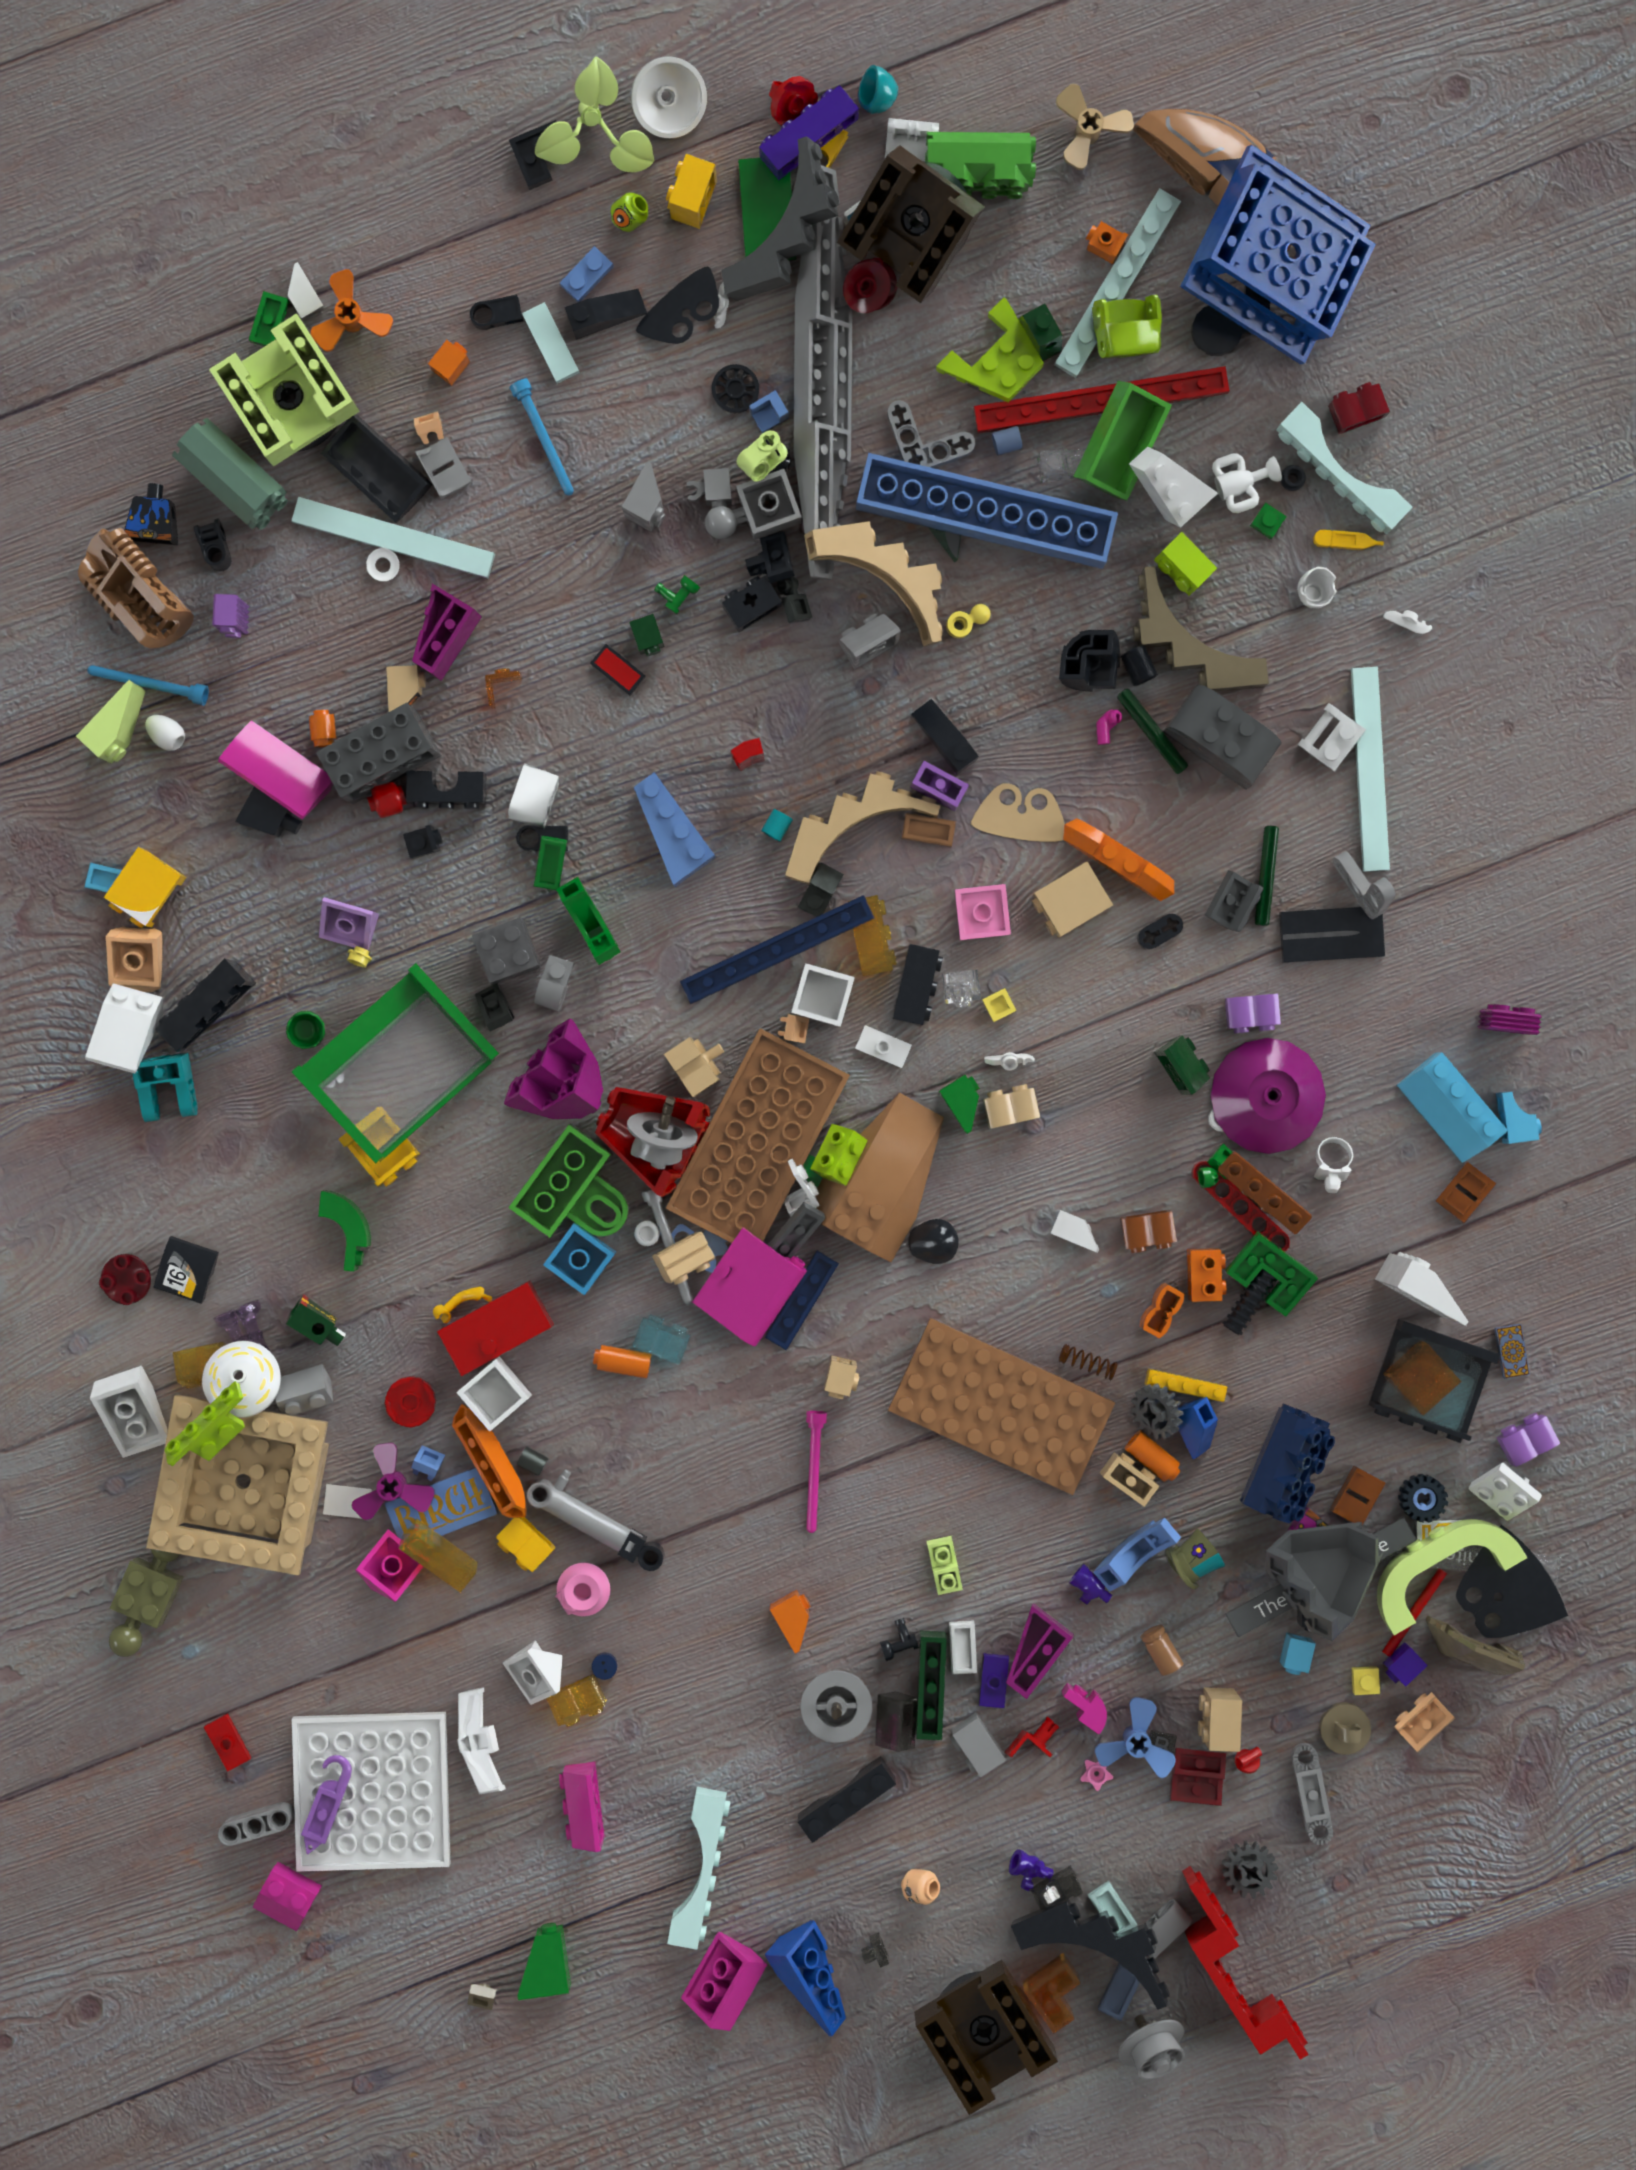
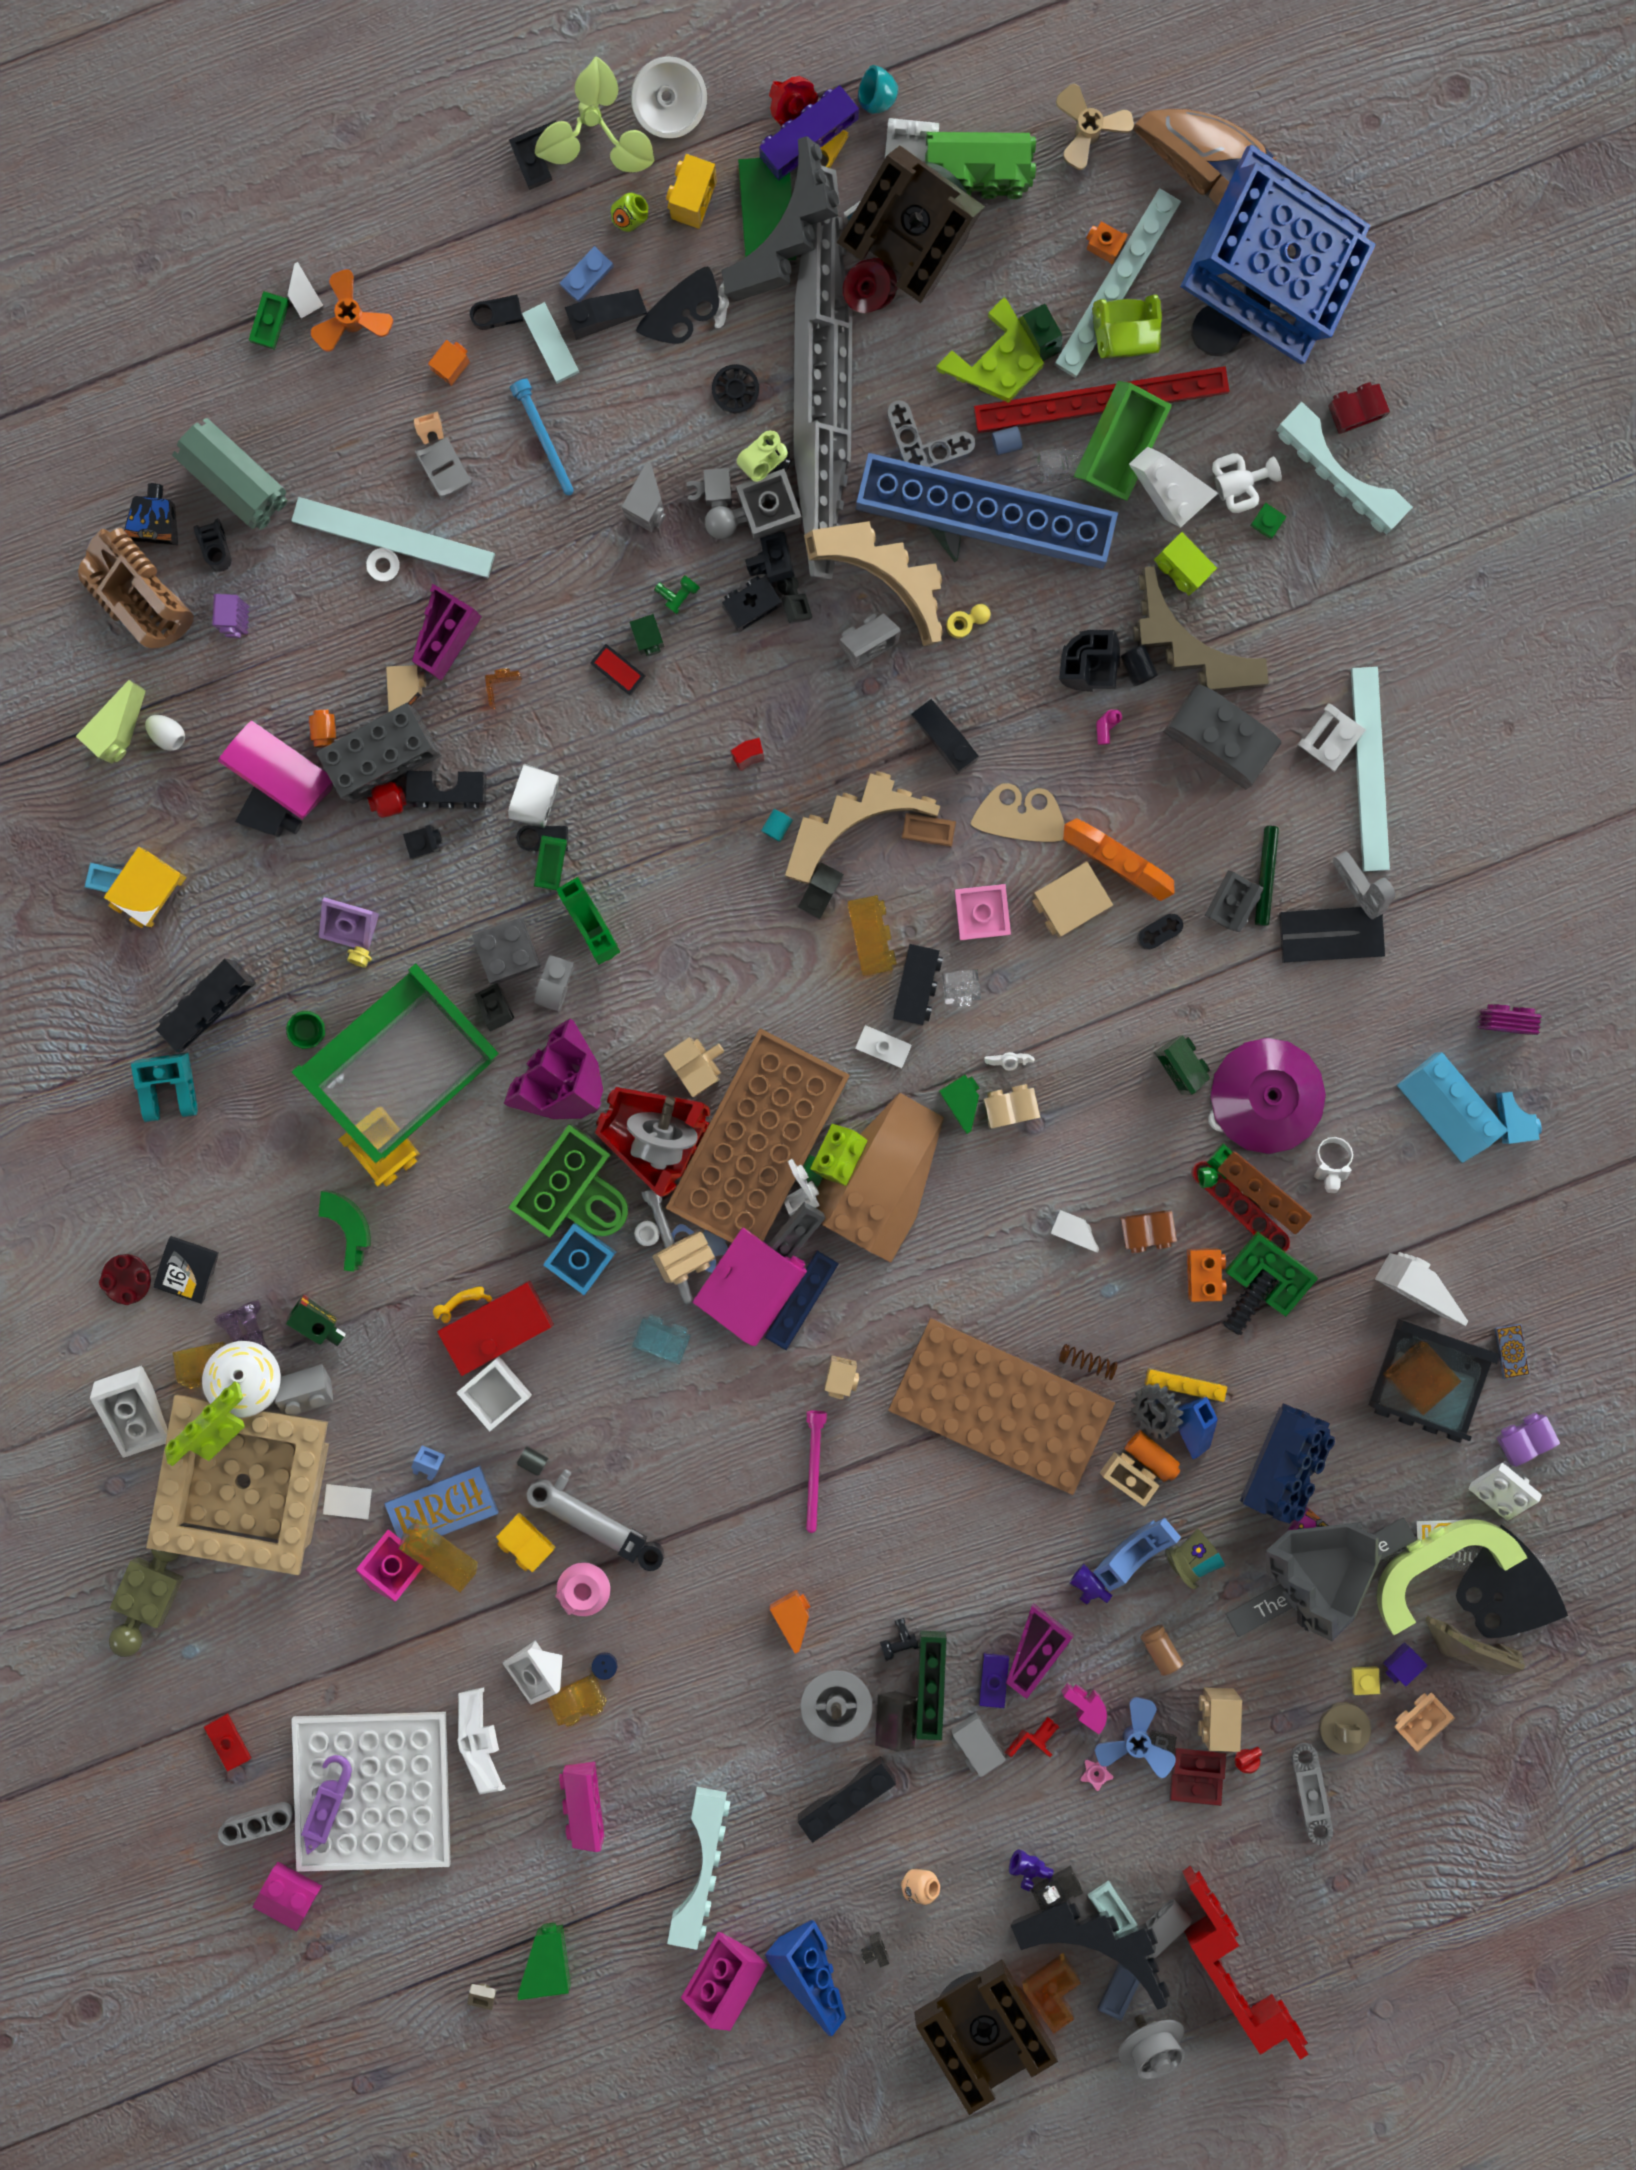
white slope [85,983,163,1074] -> none
dark azure piece [87,665,209,706] -> none
light nougat slope [106,927,162,992] -> none
yellowish green piece [209,313,360,467] -> none
black slope [320,415,433,523] -> none
magenta piece [352,1442,435,1520] -> none
red tile [385,1376,437,1428] -> none
orange brick [452,1404,526,1518] -> none
orange brick [593,1345,652,1379] -> none
medium blue wedge [634,772,716,887] -> none
dark blue tile [680,895,875,1004] -> none
medium blue panel [749,390,789,433] -> none
light nougat tile [778,1014,809,1043] -> none
white piece [791,963,855,1027] -> none
black hat [908,1219,959,1264] -> none
medium lavender brick [910,761,969,811] -> none
yellowish green slope [927,1536,963,1595] -> none
white tile [949,1621,977,1674] -> none
light yellow plate [982,988,1016,1022] -> none
dark green axle [1117,688,1188,774] -> none
orange brick [1140,1283,1184,1338] -> none
dark grey gear [1221,1840,1278,1899] -> none
medium lavender brick [1225,994,1281,1033] -> none
medium azure brick [1279,1632,1316,1675] -> none
black plate [1280,465,1306,491] -> none
white hair [1297,567,1337,609] -> none
yellow piece [1313,529,1384,550] -> none
dark orange piece [1329,1466,1386,1525] -> none
red bar [1382,1568,1447,1657] -> none
white piece [1383,610,1432,634] -> none
black bush [1398,1474,1448,1523] -> none
dark orange piece [1435,1162,1496,1224] -> none

